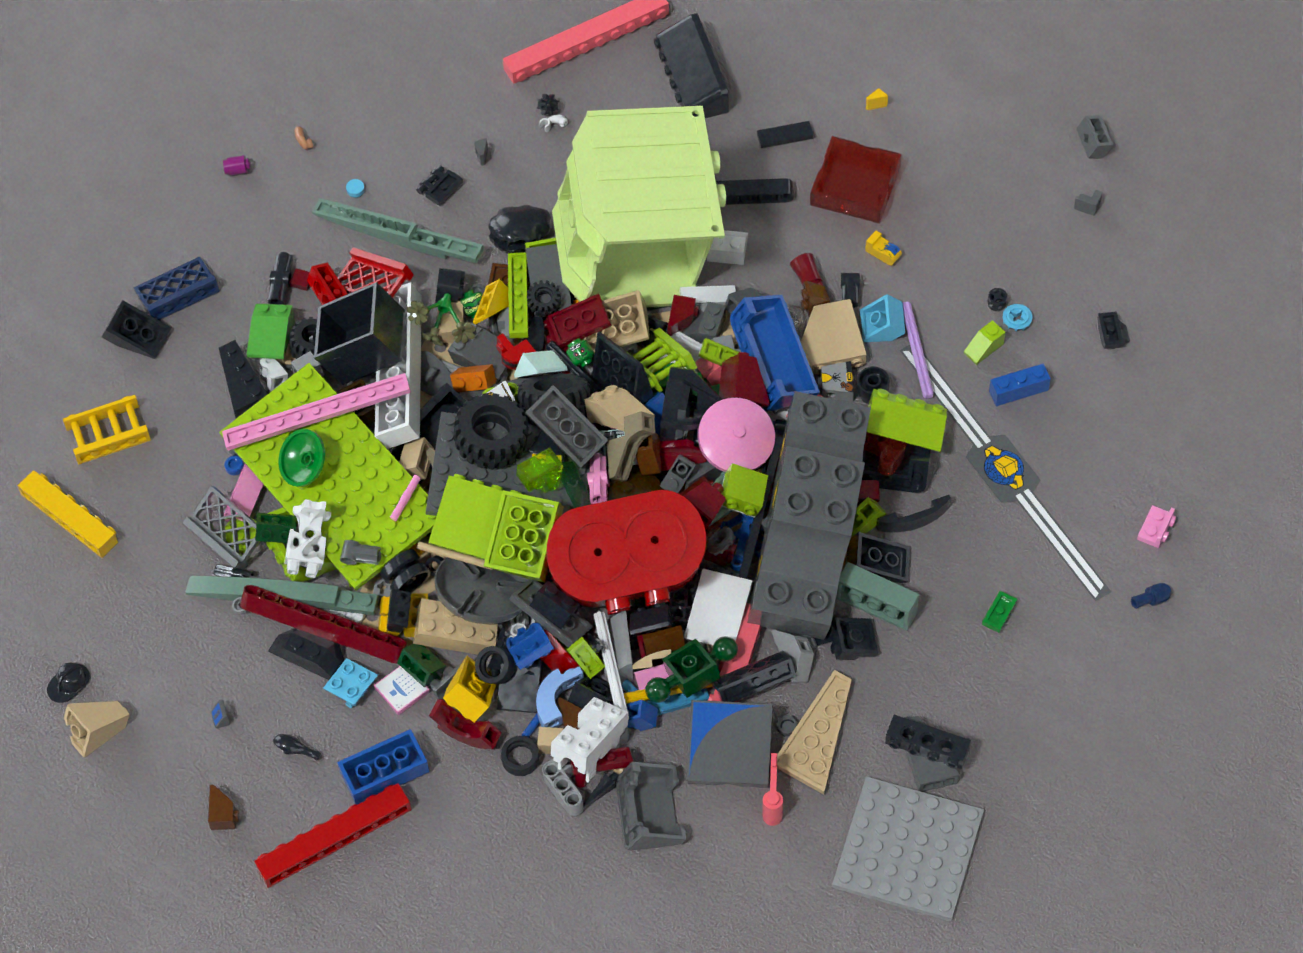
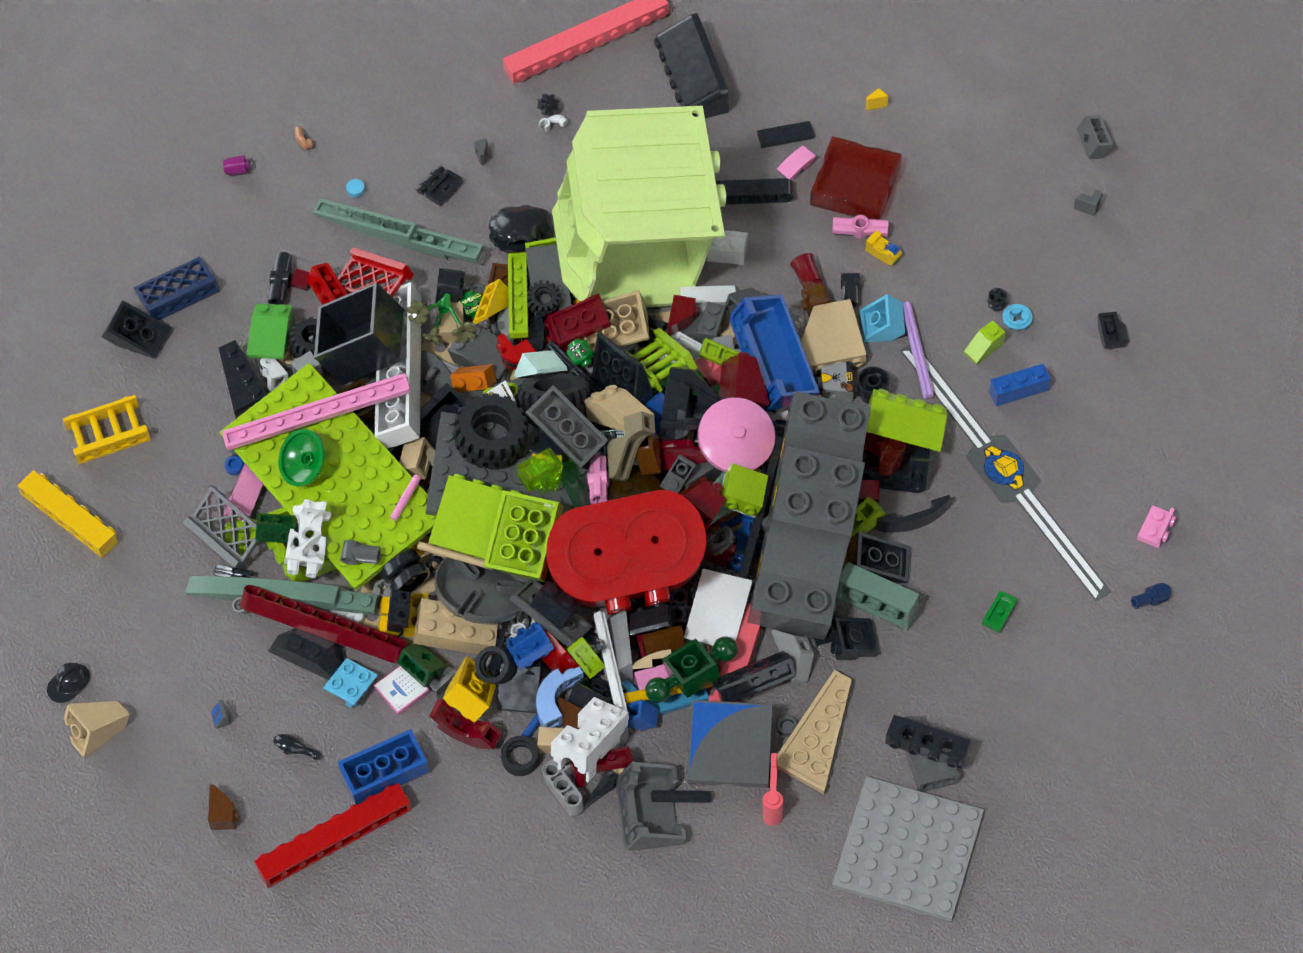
none -> black axle [651,790,711,803]
none -> bright pink slope [777,146,817,180]
none -> bright pink piece [832,215,888,239]

